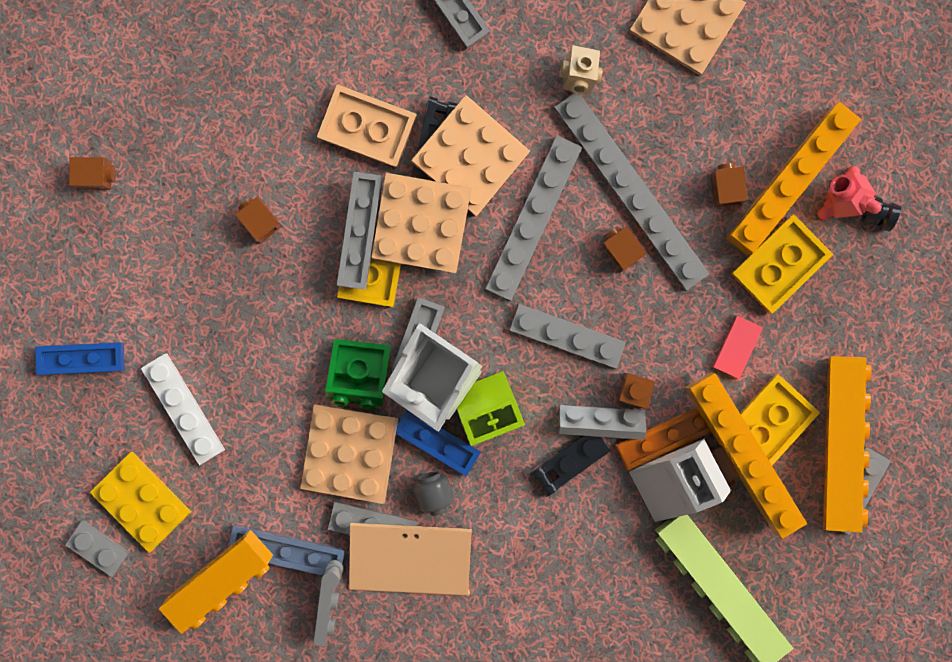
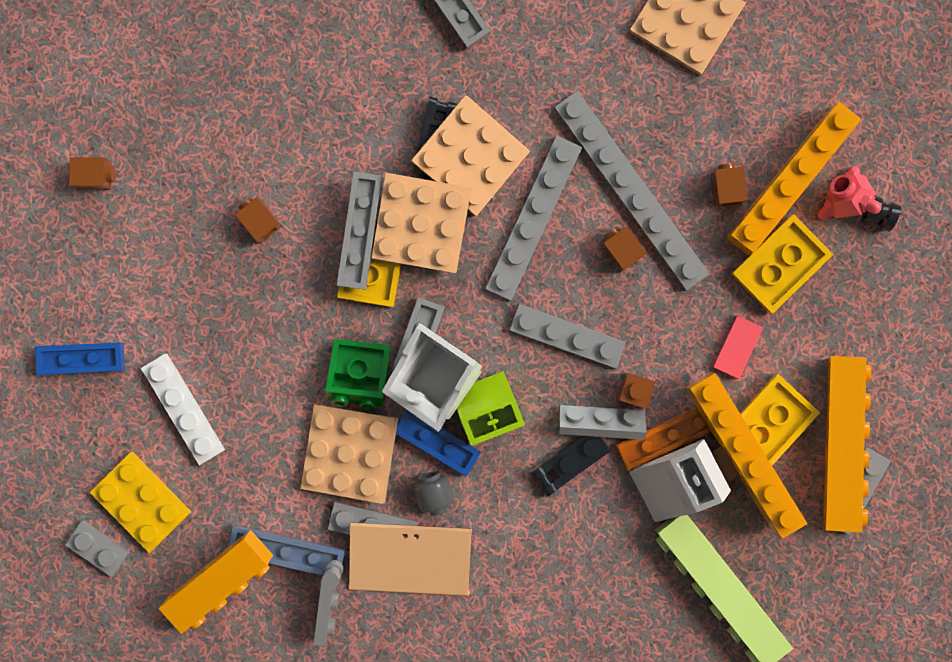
light nougat plate [317,84,417,168] -> none
tan brick [559,45,602,95] -> none

